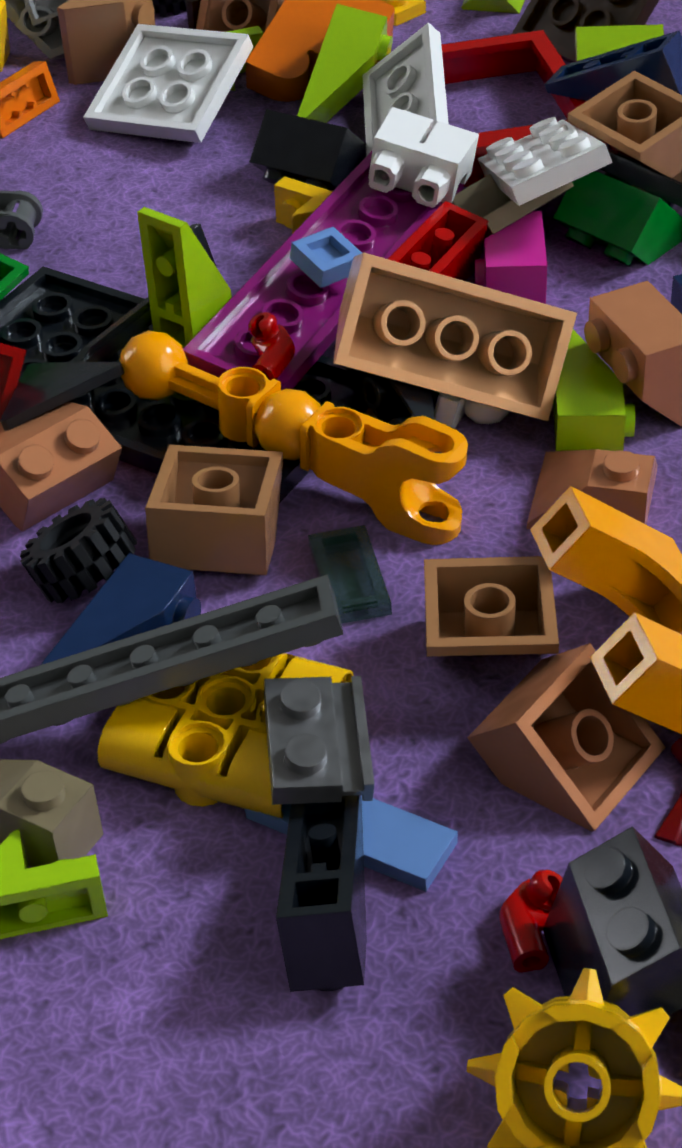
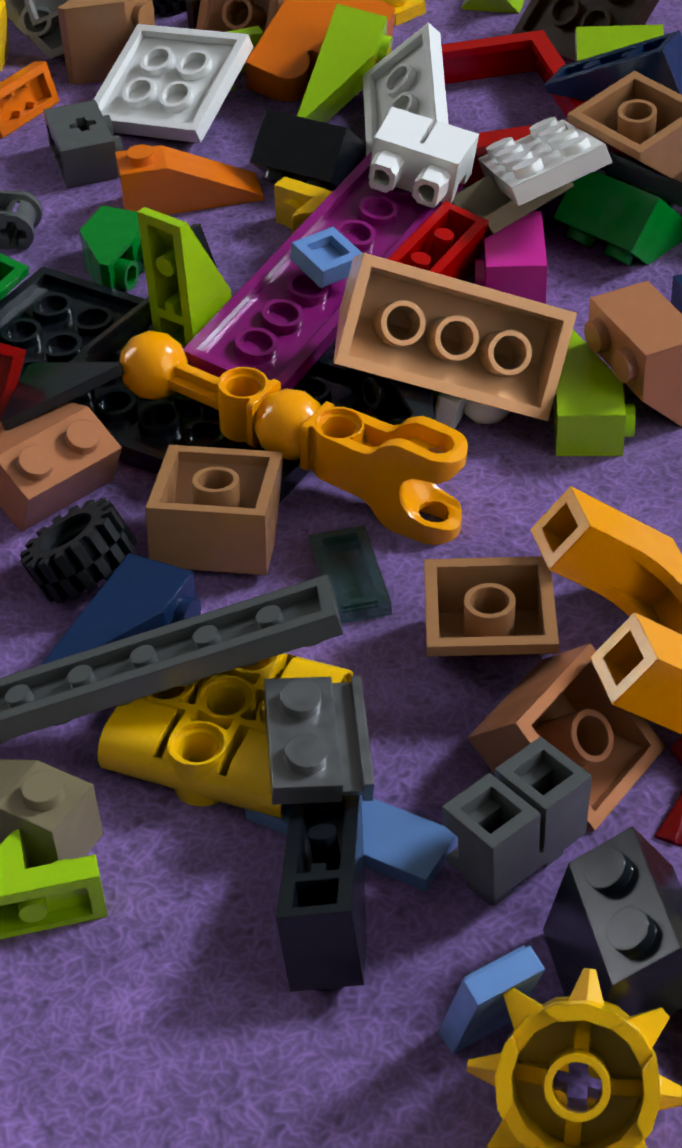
red arm [248,312,295,380] -> none
red arm [499,869,563,973] -> none
nougat slope [527,449,658,529] -> none
none -> dark grey brick [43,100,124,188]
none -> green slope [79,205,145,292]
none -> orange slope [115,144,264,215]
none -> medium blue tile [439,945,545,1054]
none -> dark grey hips [442,736,592,905]

